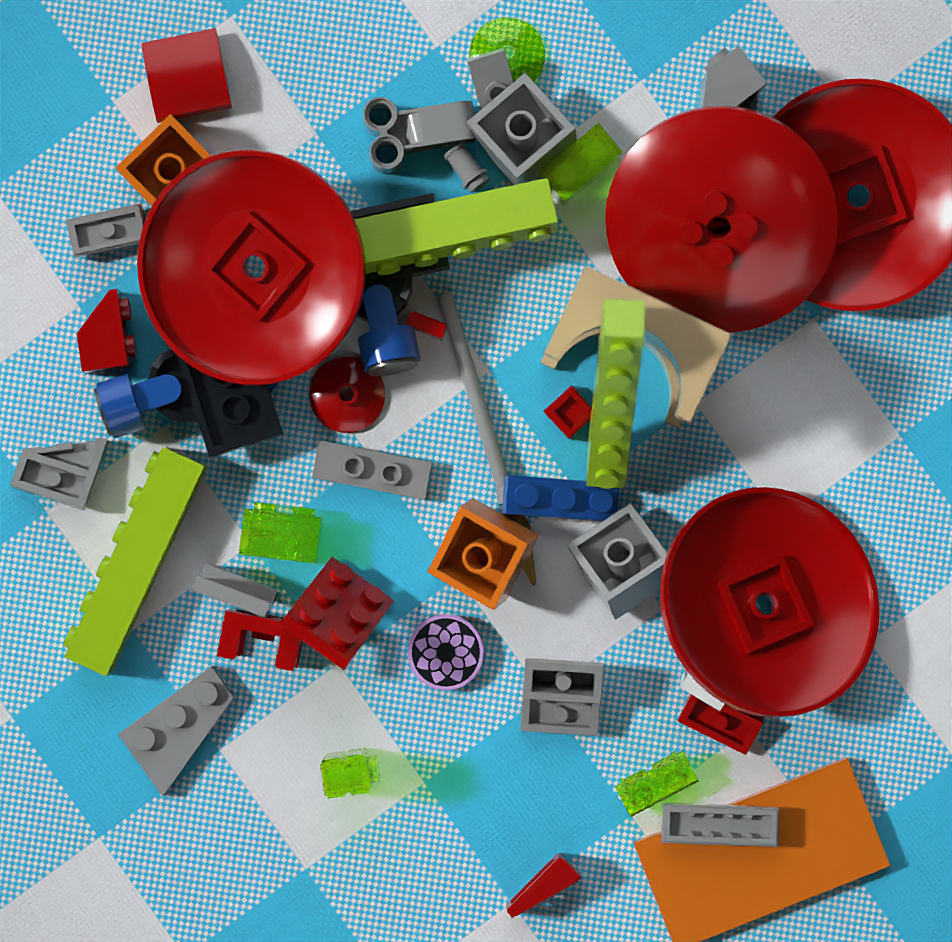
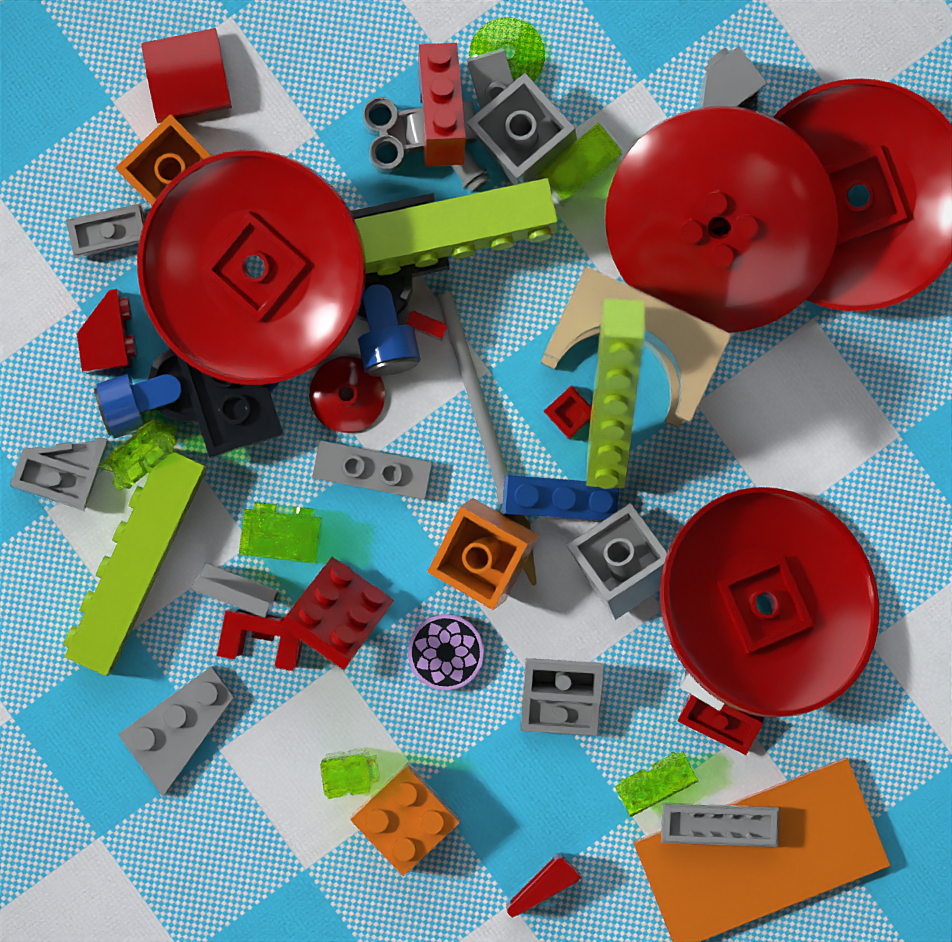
none -> clear neon green hinge [98,419,178,490]
none -> orange brick [350,762,460,876]
none -> red arch [418,43,466,166]

